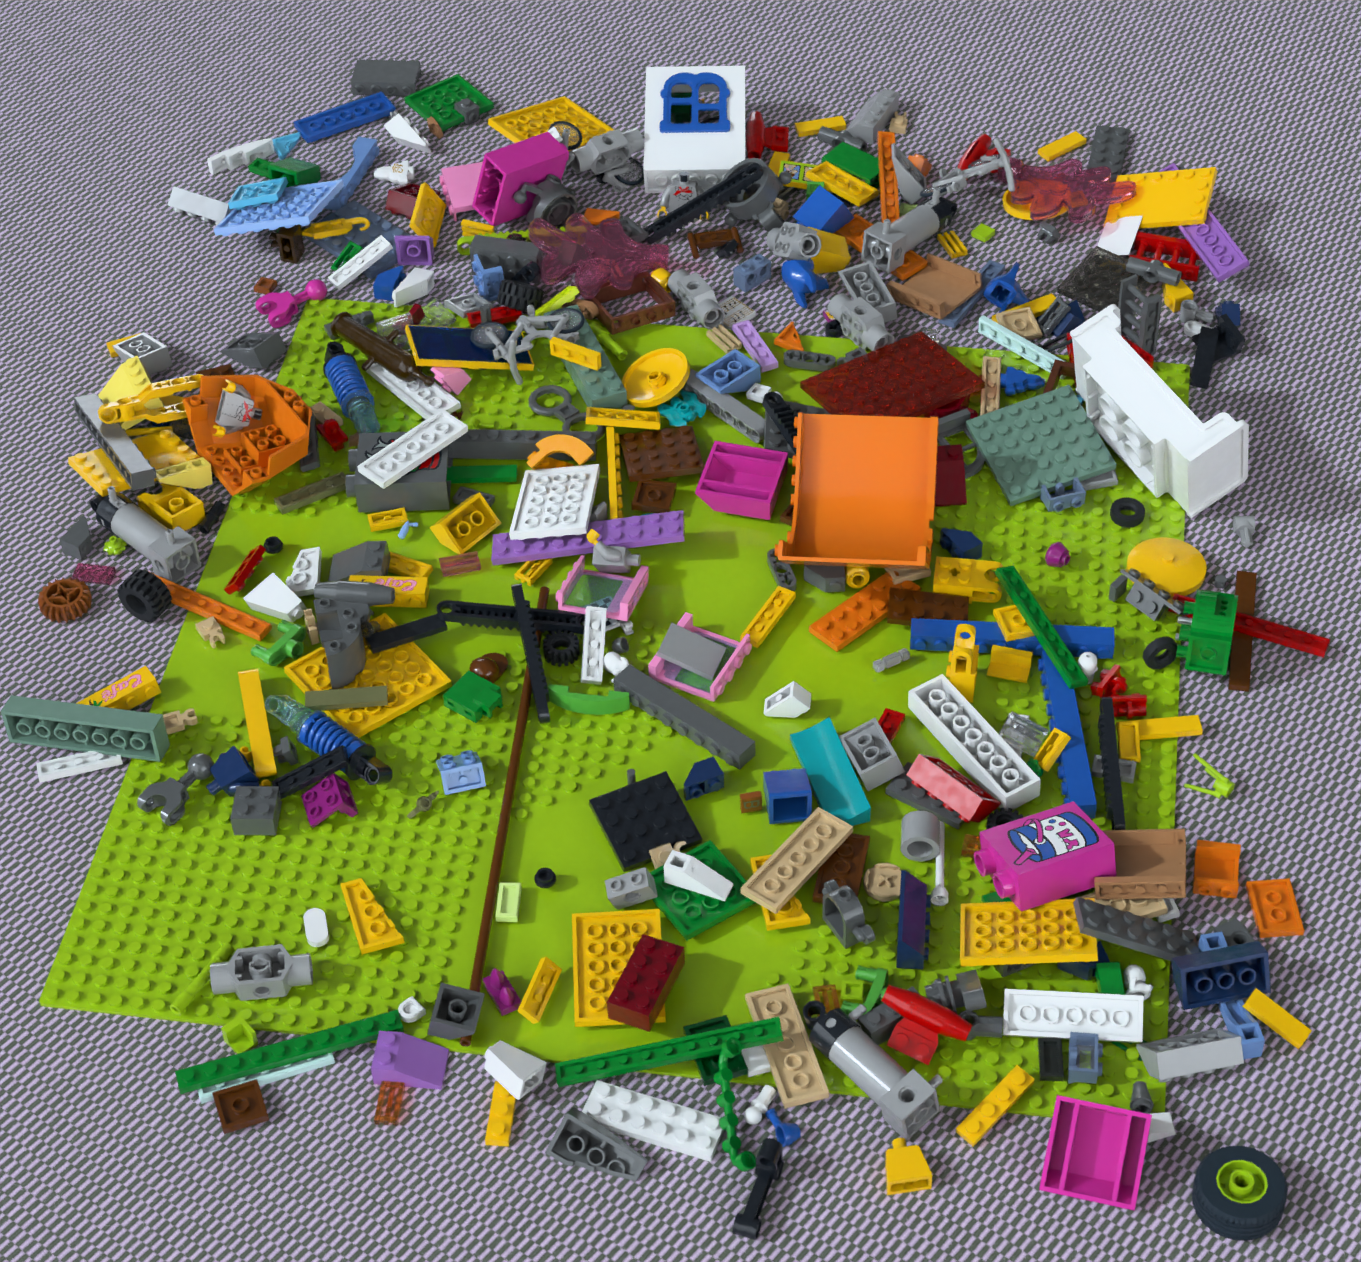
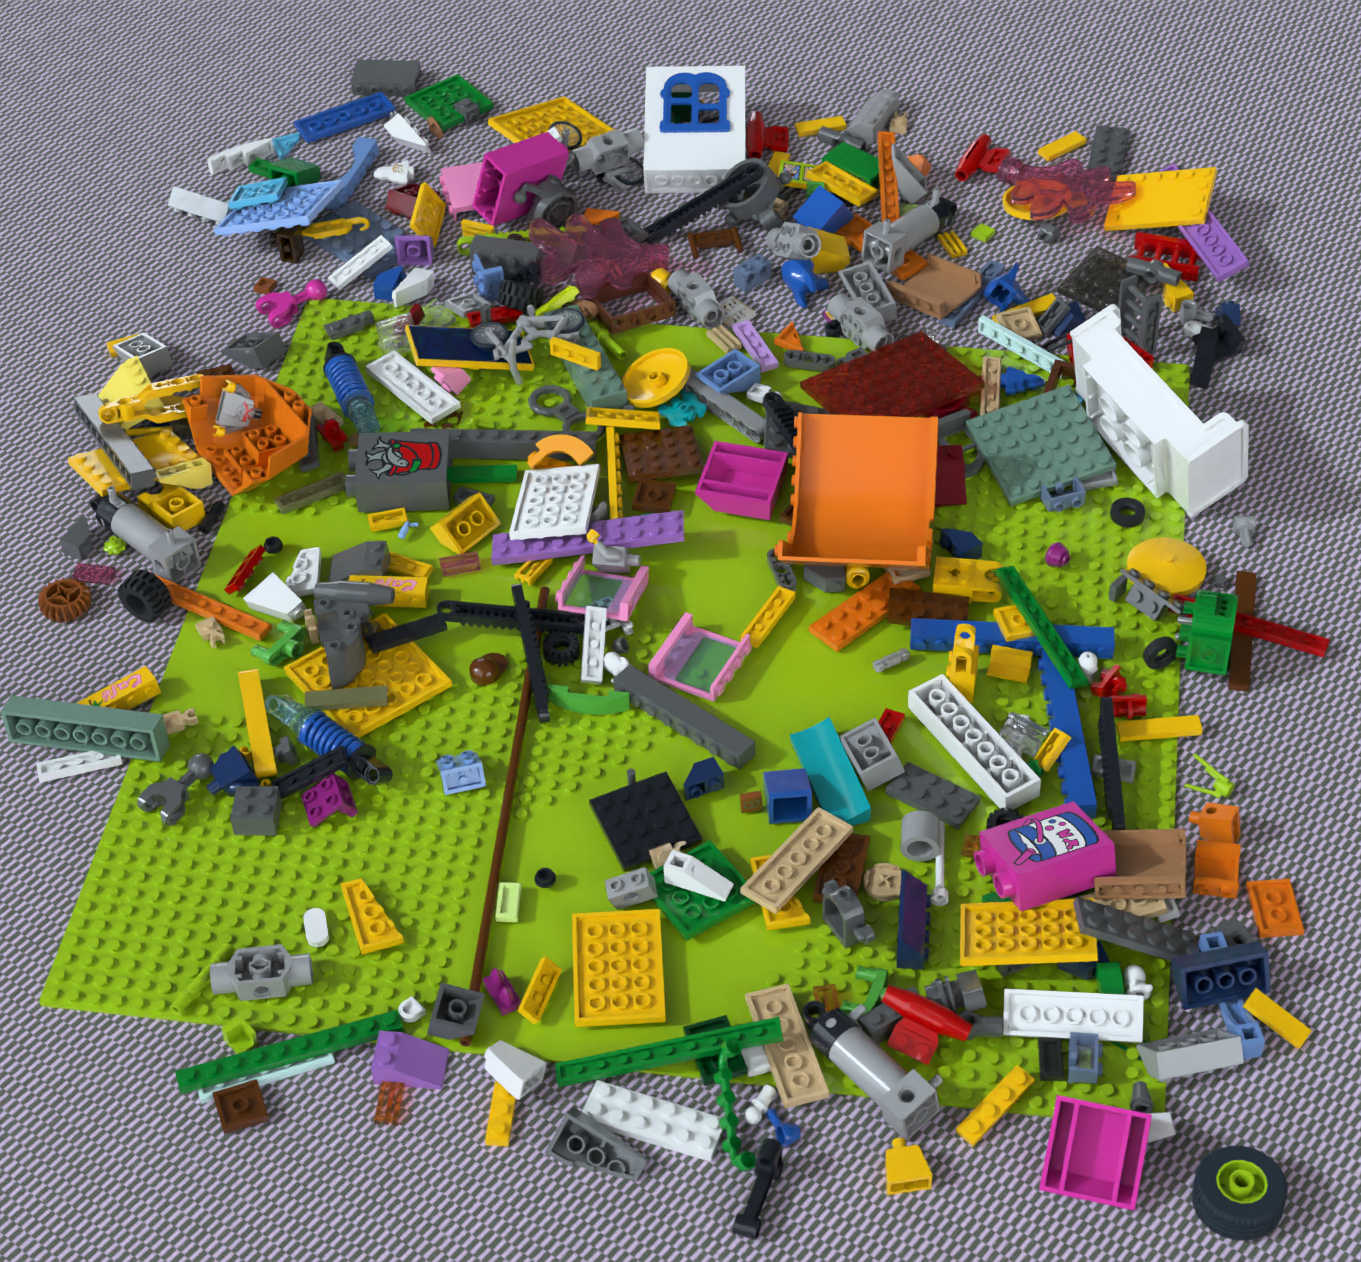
green tile [330,241,363,272] -> none
dark brown piece [330,312,434,387] -> none
white plate [357,409,468,489] -> none
olive piece [407,791,439,818] -> none
green piece [443,671,503,723] -> none
dark red brick [607,934,685,1032] -> none
light grey tile [656,623,726,681] -> none
light grey torso [657,172,710,220] -> none
black plate [716,239,738,258] -> none
white slope [764,681,811,718] -> none
lime tile [840,980,864,1004] -> none
slope [906,754,1001,823] -> none
light grey piece [920,138,1015,197] -> none
white sticker [1093,216,1143,257] -> none
yellow tile [1117,721,1141,763] -> none
none -> orange torso [1189,802,1241,844]

